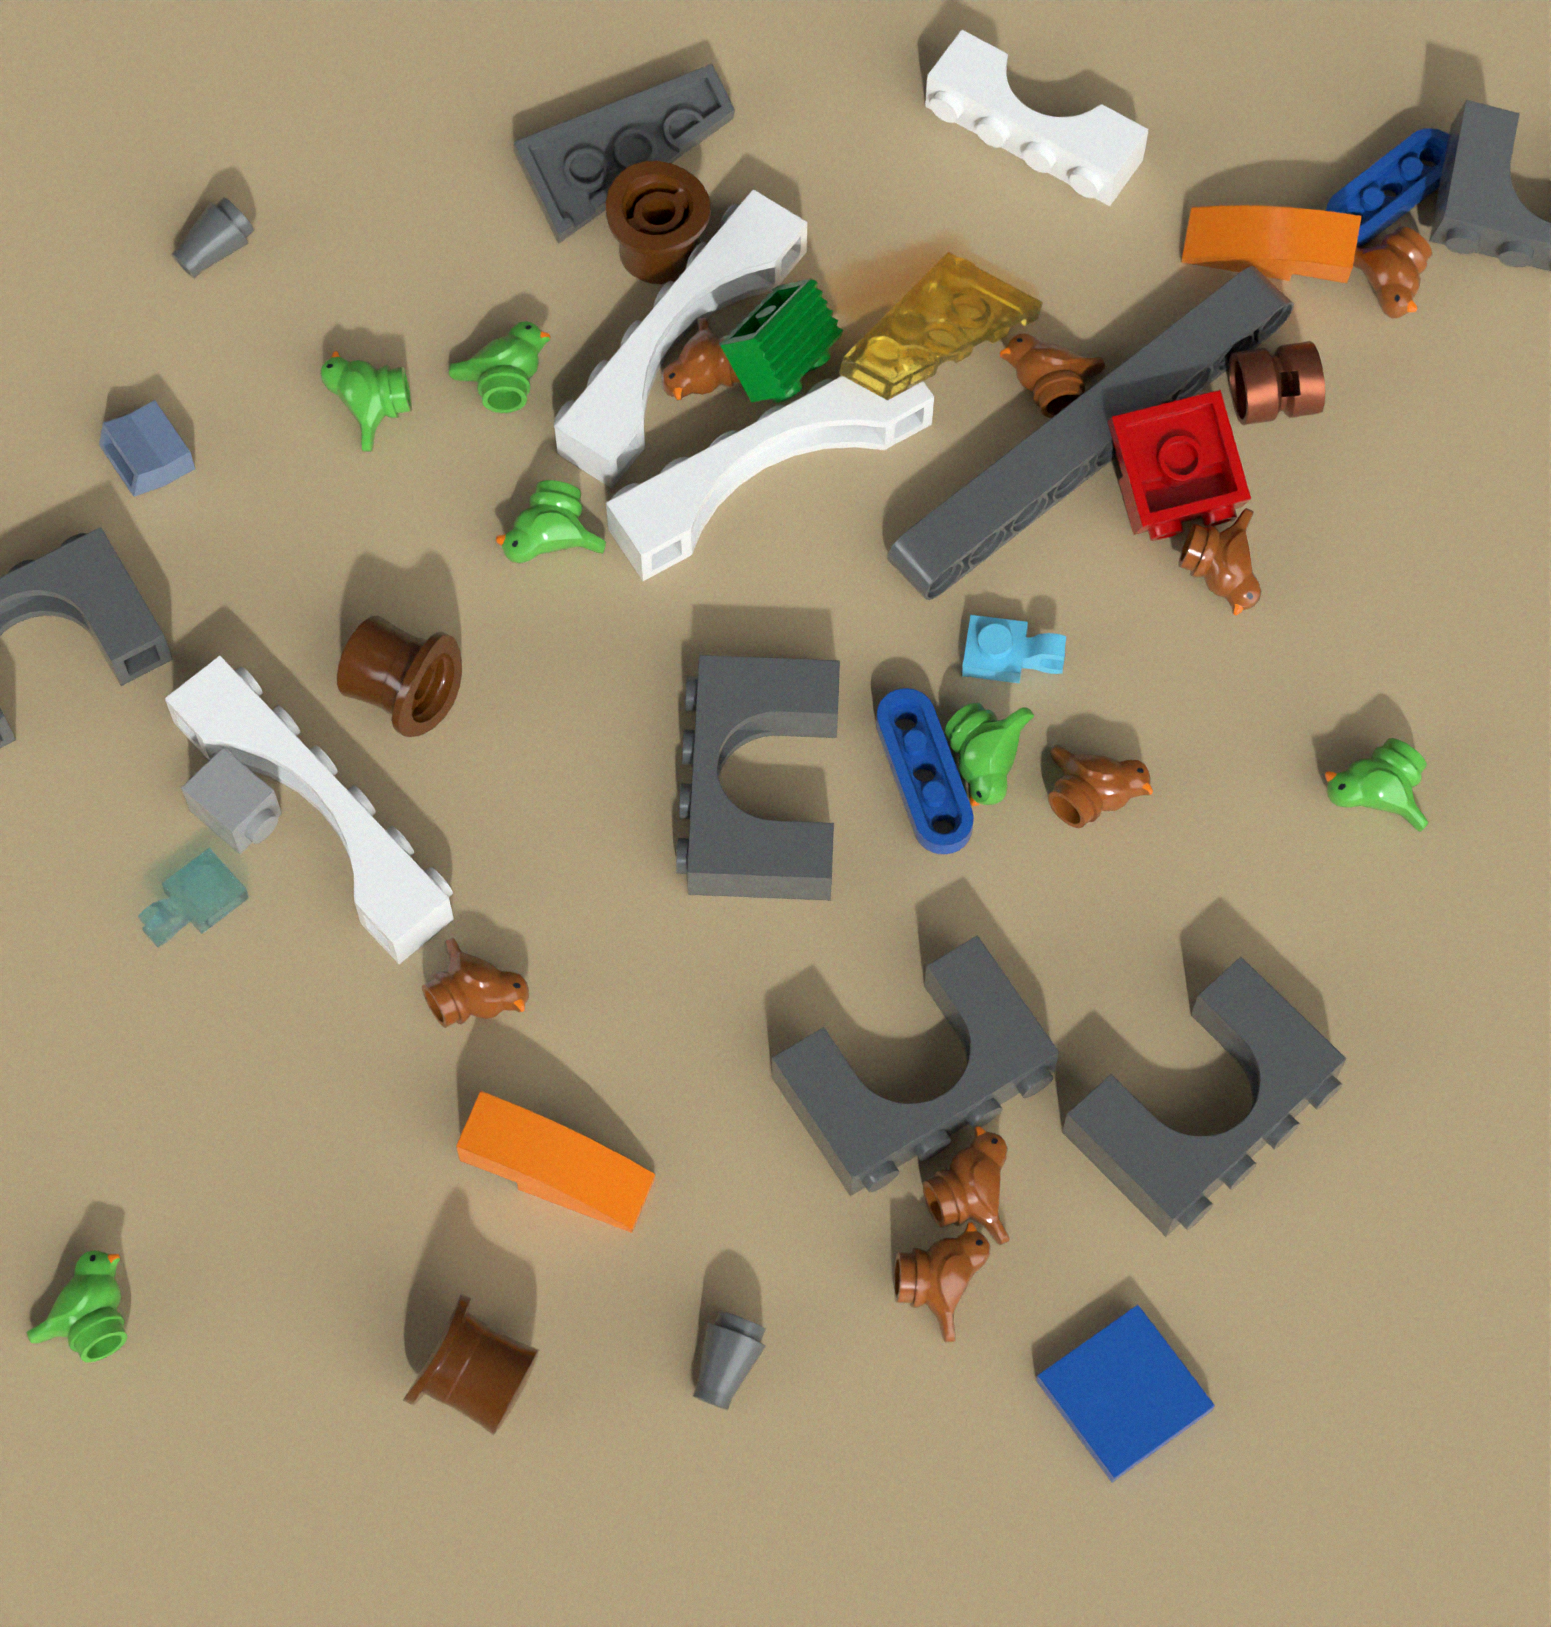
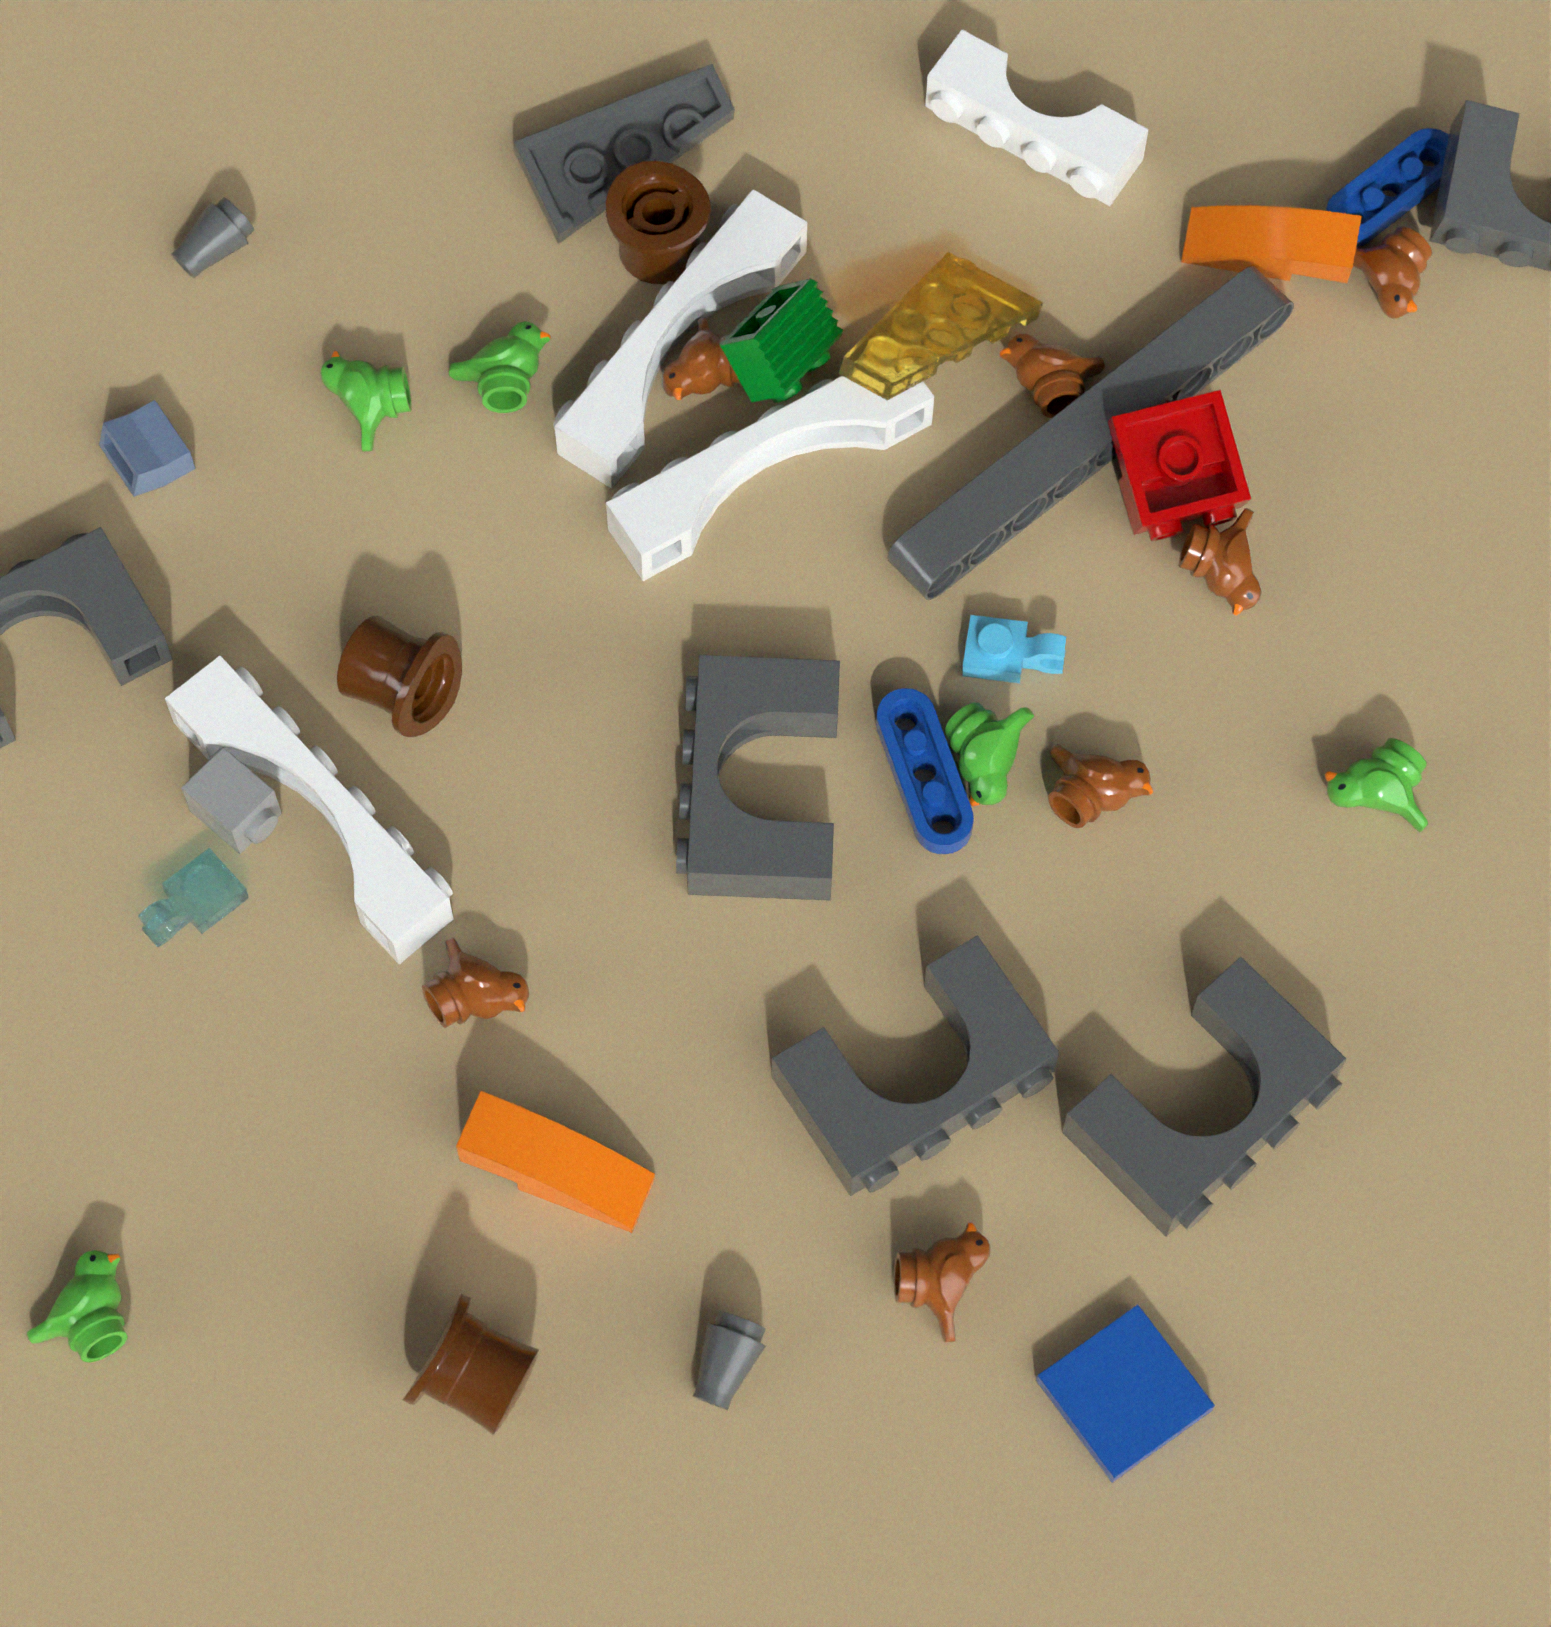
bright green animal [496,480,606,564] -> none
dark orange animal [923,1126,1010,1245] -> none
copper wheel [1229,341,1325,425] -> none

